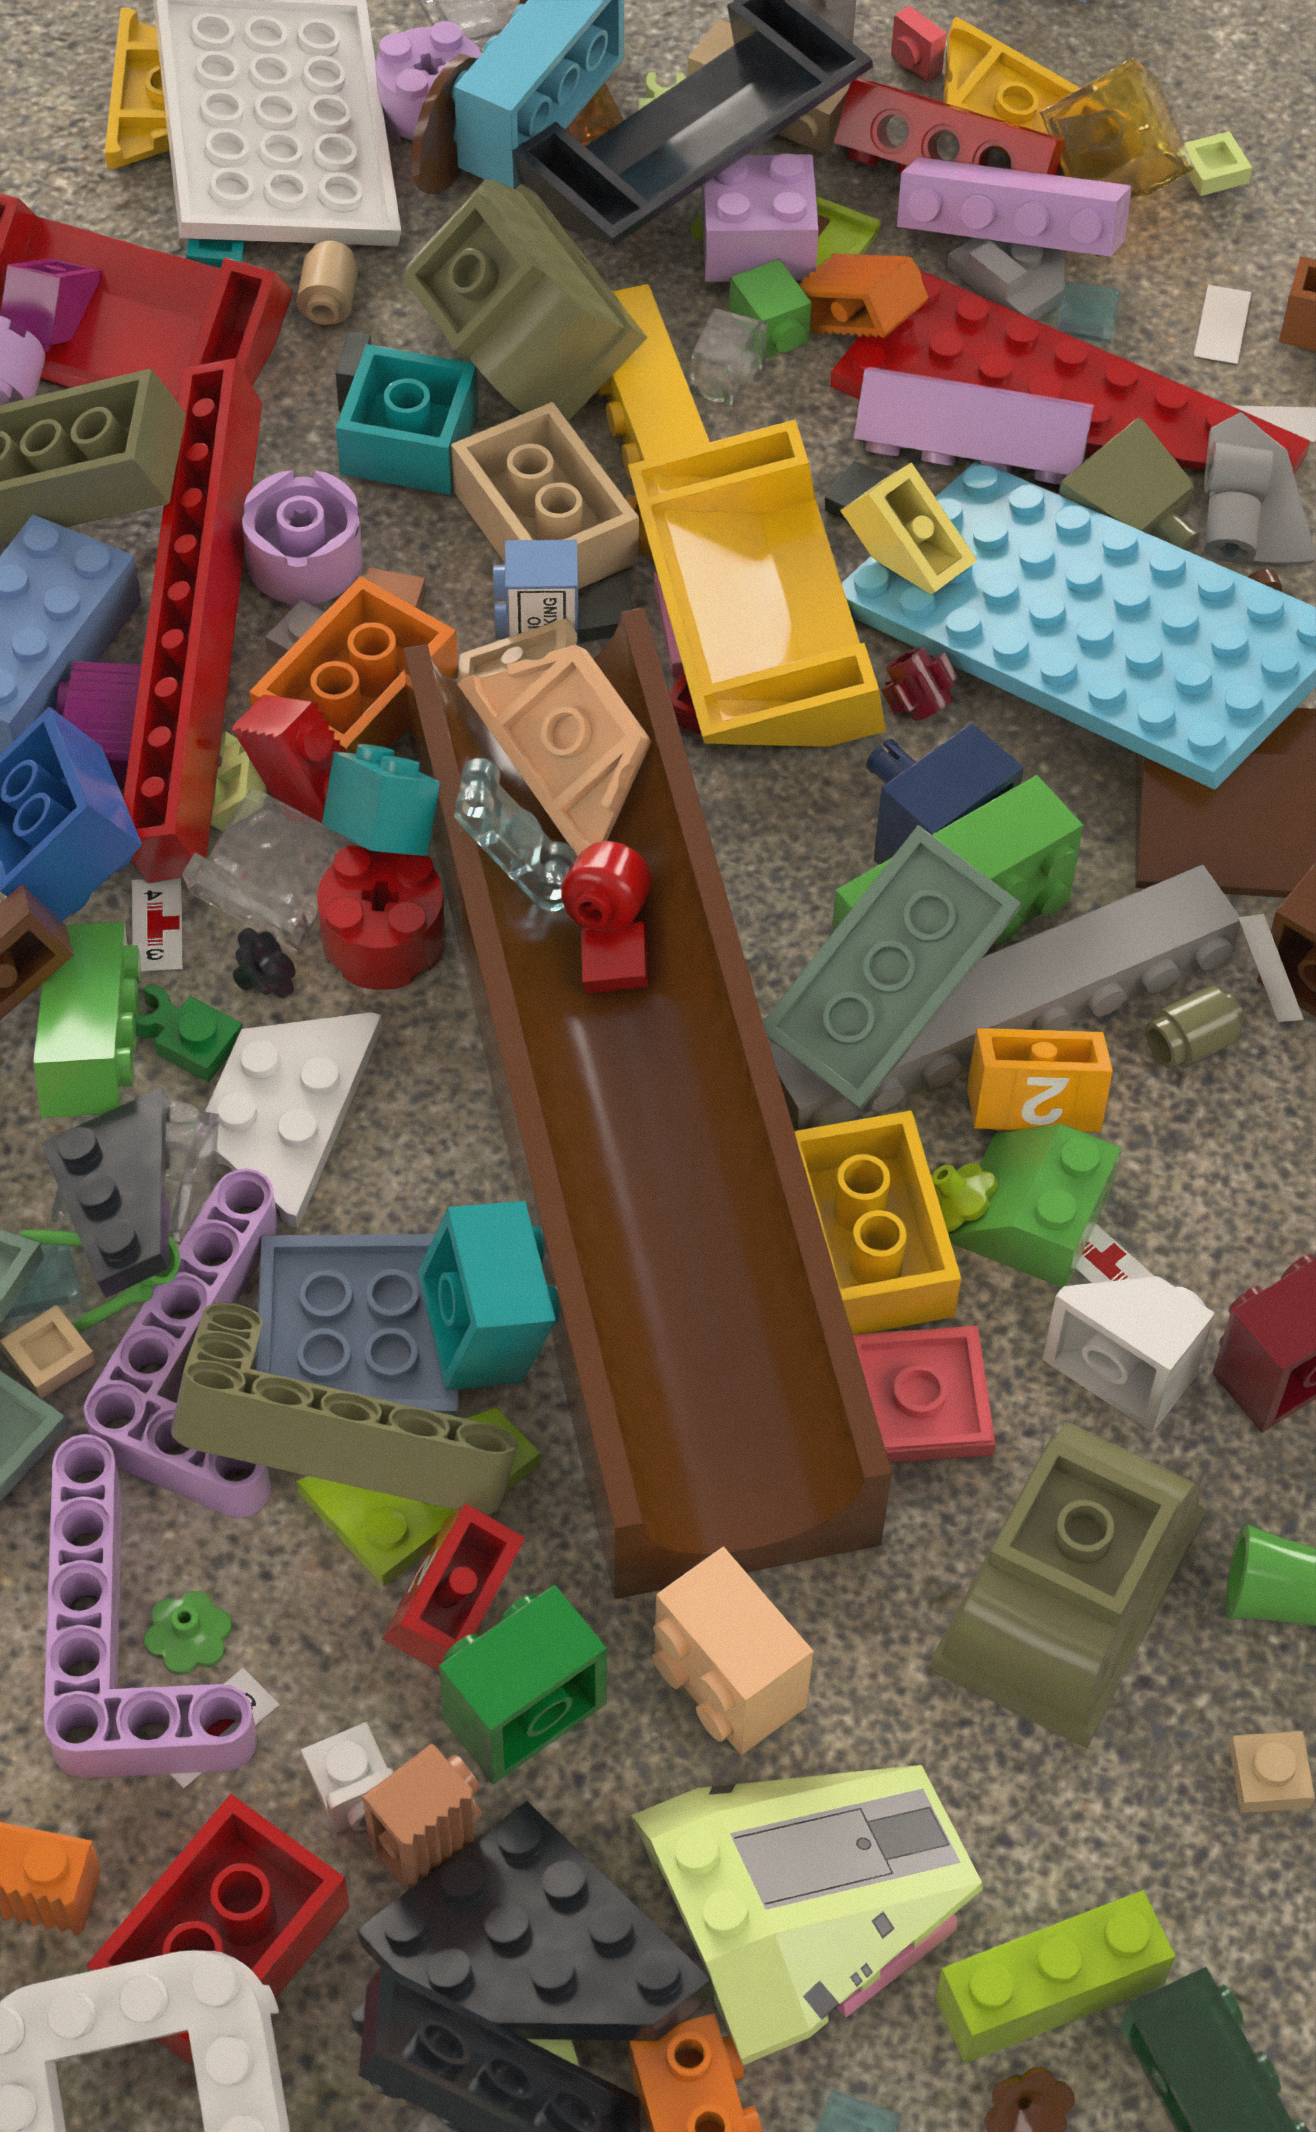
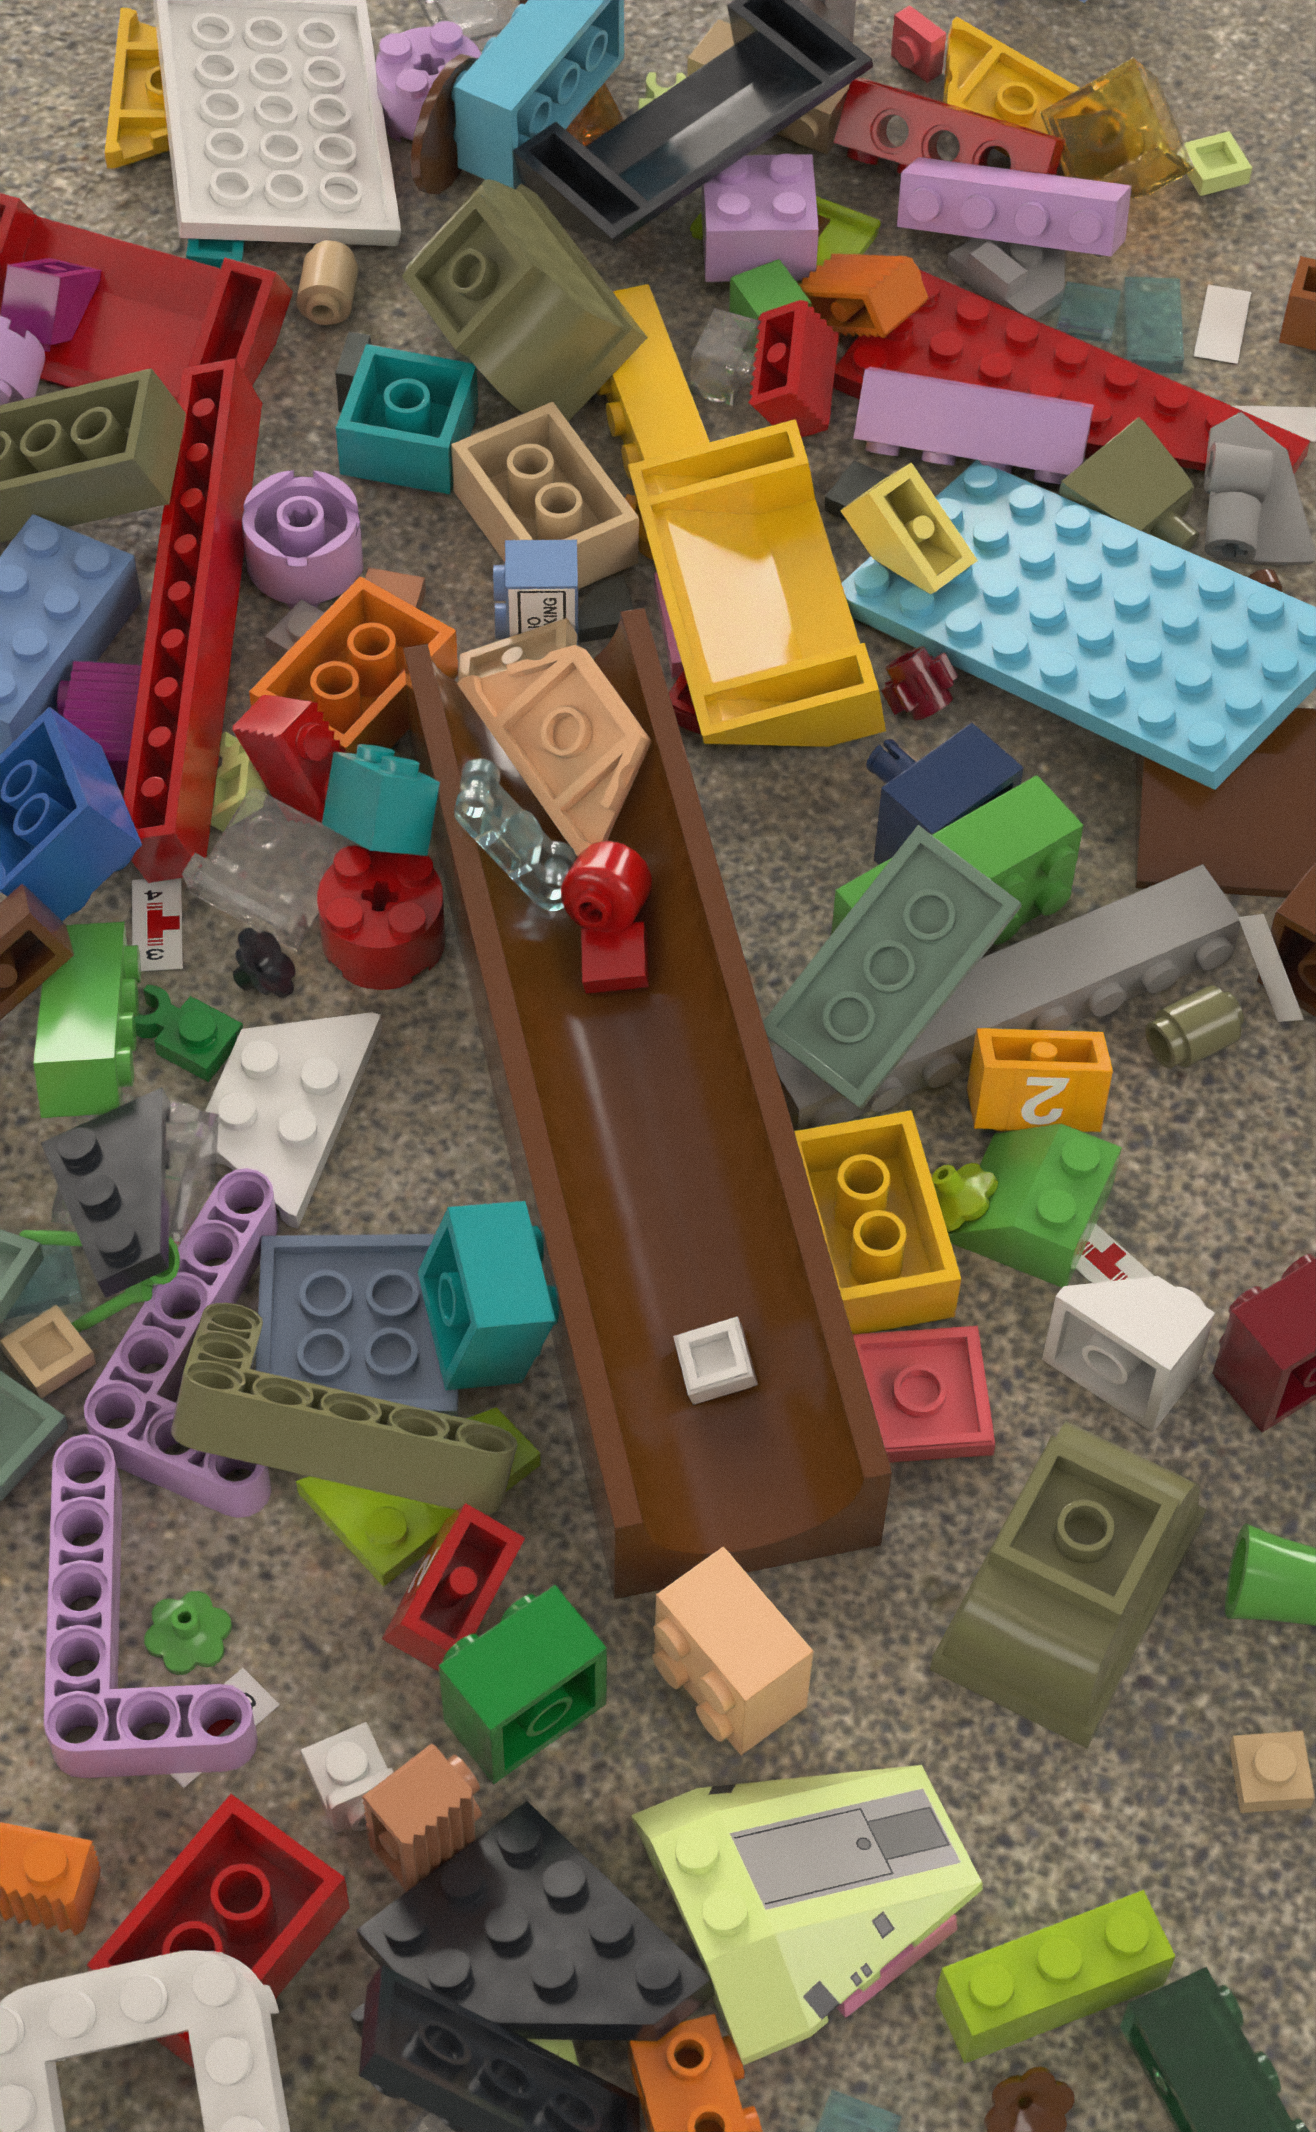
none -> white tile [673,1317,758,1405]
none -> red brick [748,300,839,438]
none -> clear light blue tile [1123,277,1184,374]

